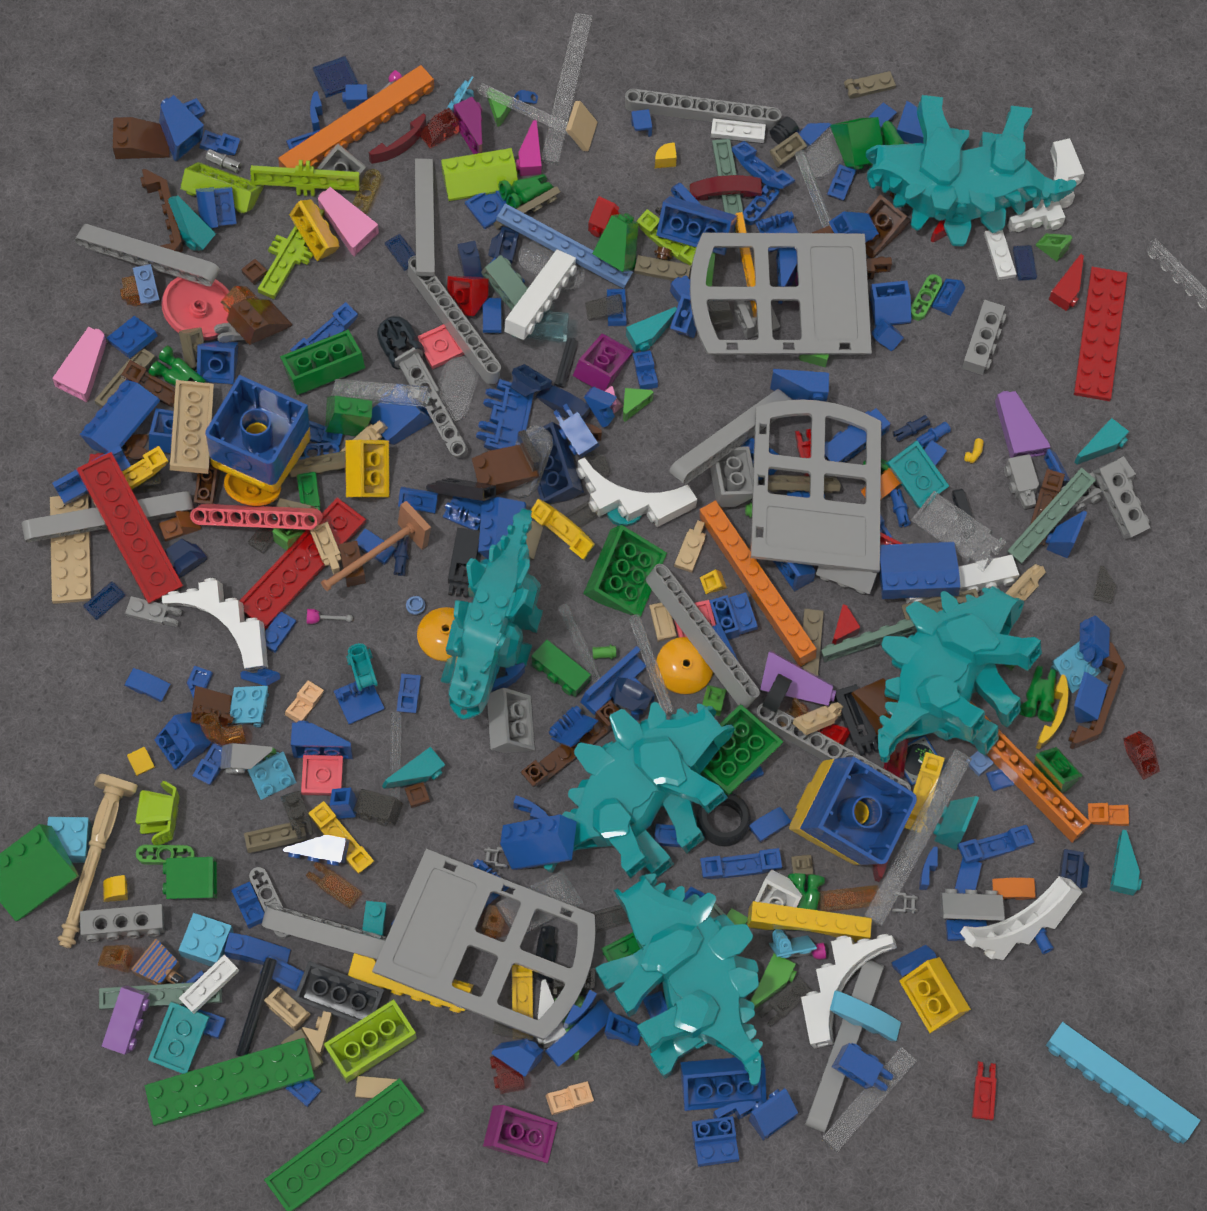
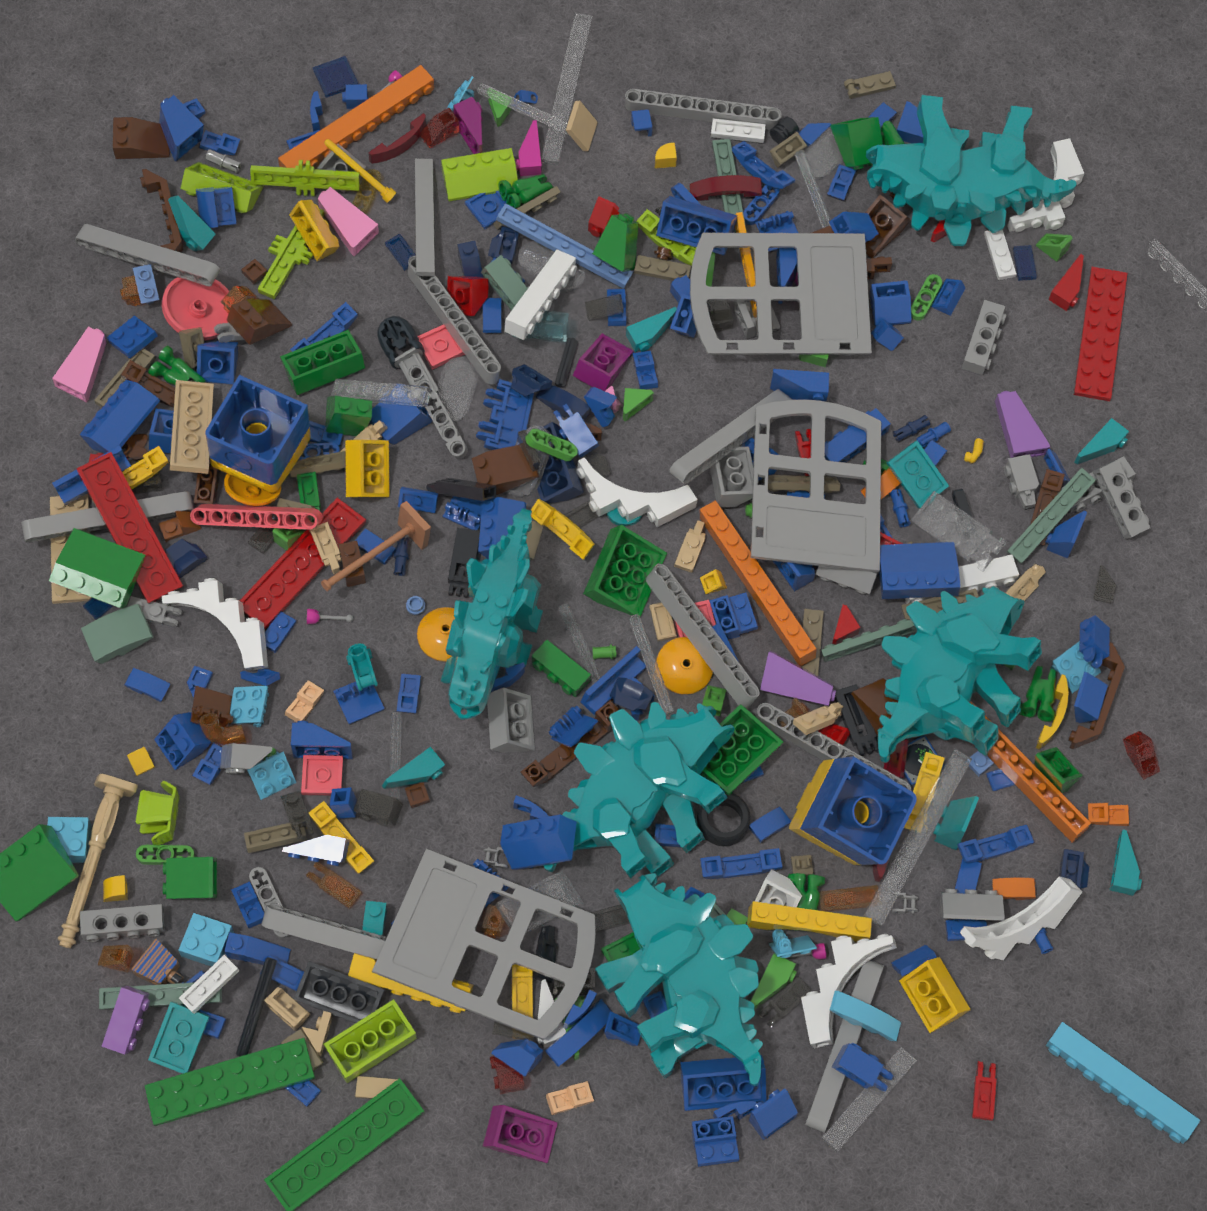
black tyre [762,674,792,713] -> none
blue slope [919,847,938,890] -> none
none -> green slope [49,528,146,608]
none -> sand green slope [81,604,153,664]
none -> yellow piece [324,139,396,203]
none -> bright green beam [525,429,578,461]

